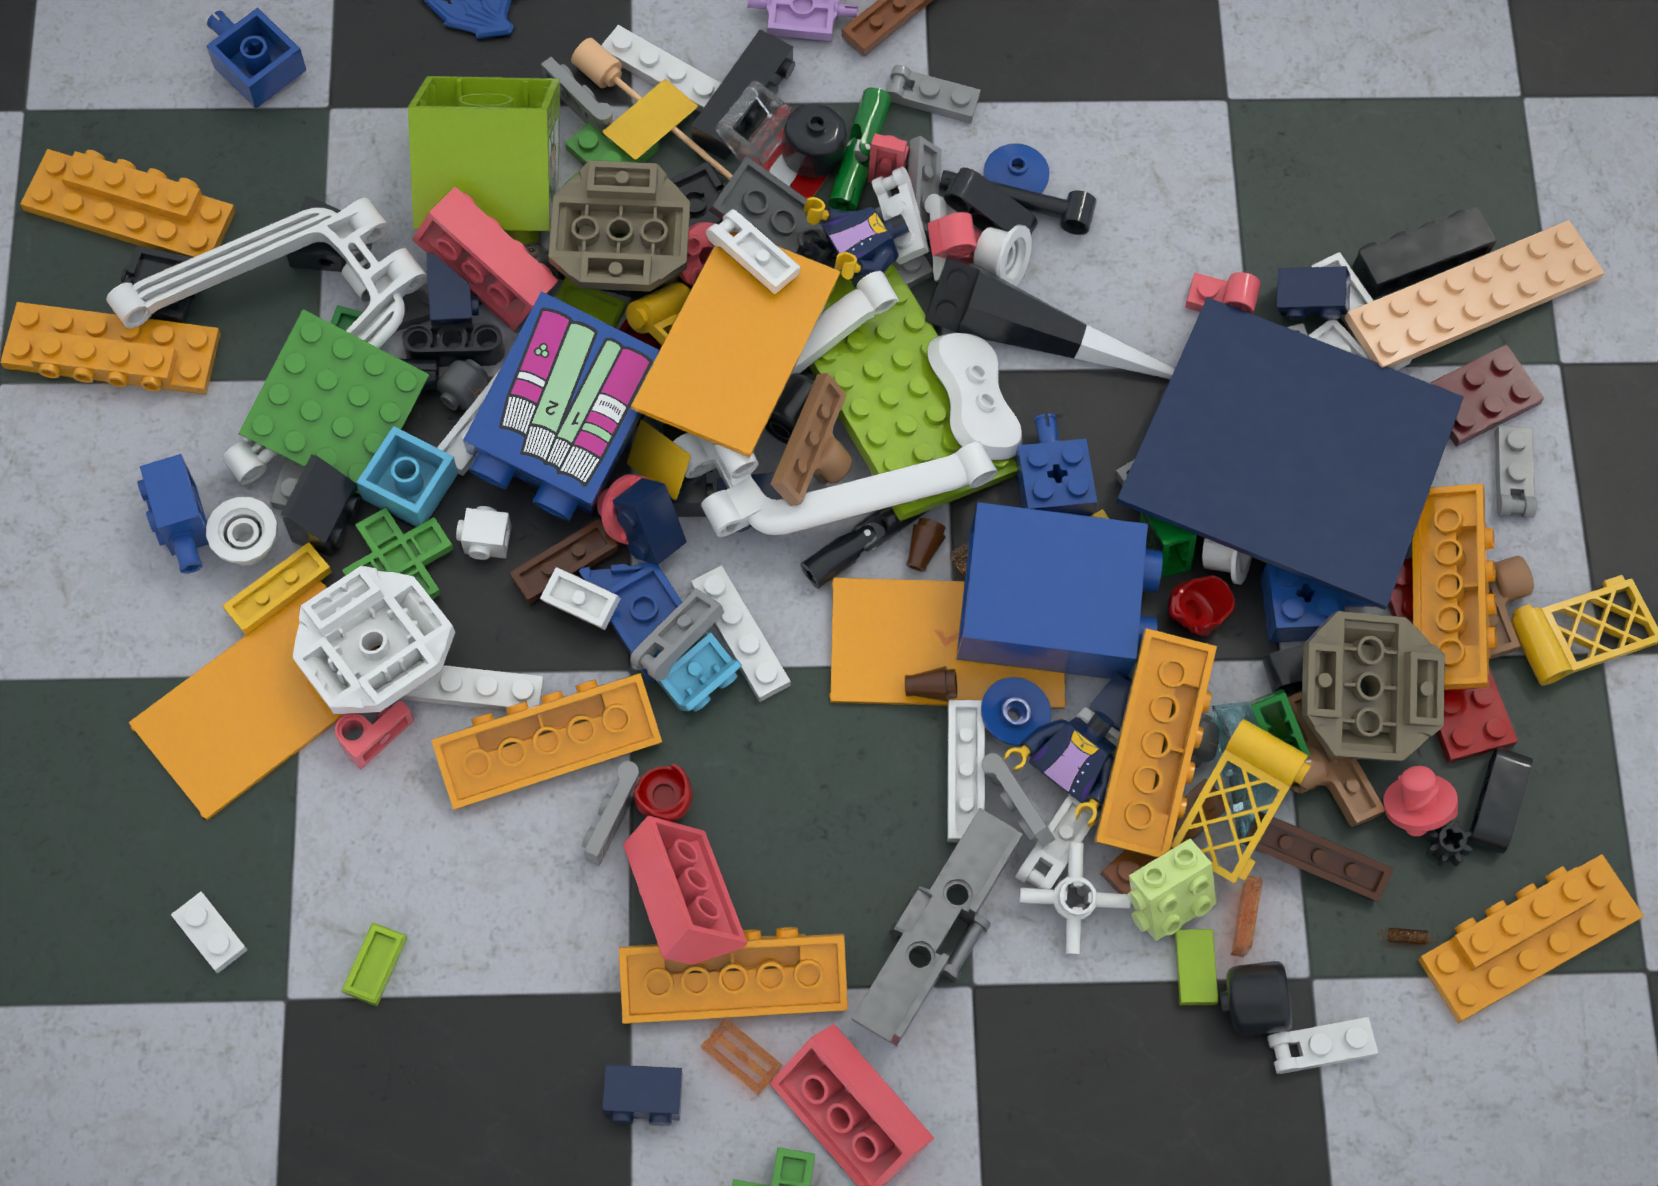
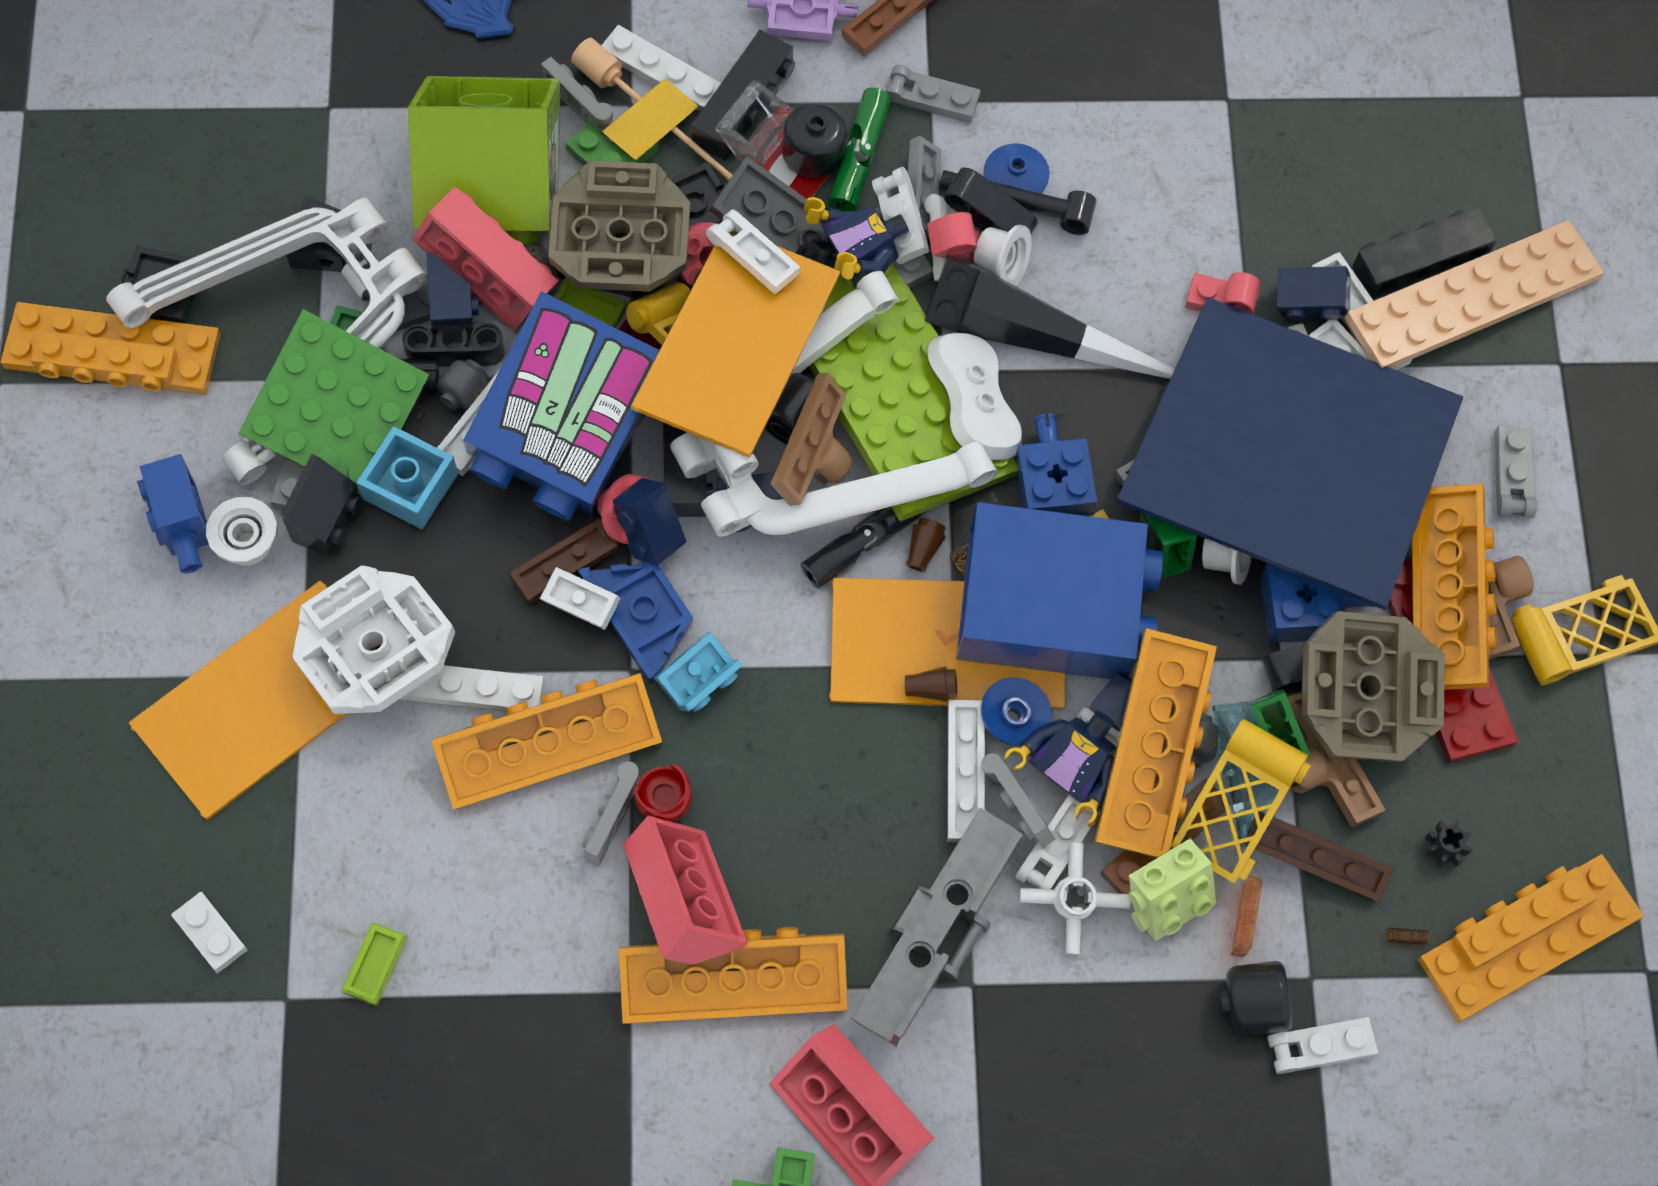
light orange plate [20,149,236,258] -> none
blue brick [207,7,306,108] -> none
yellow plate [222,542,332,636] -> none
coral plate [335,700,414,769] -> none
bright green plate [342,507,453,600] -> none
white brick [456,506,511,560] -> none
dark blue brick [602,1064,683,1126] -> none
yellow sticker [627,420,691,500] -> none
light grey plate [630,588,725,681] -> none
white plate [691,565,791,702] -> none
clear orange tile [701,1018,783,1096] -> none
coral plate [867,133,910,190] -> none
red hair [1168,575,1235,636] -> none
lime tile [1174,929,1218,1005] -> none
coral plate [1383,766,1458,836] -> none
plate [1430,344,1544,447] -> none
black beam [1468,746,1533,854] -> none

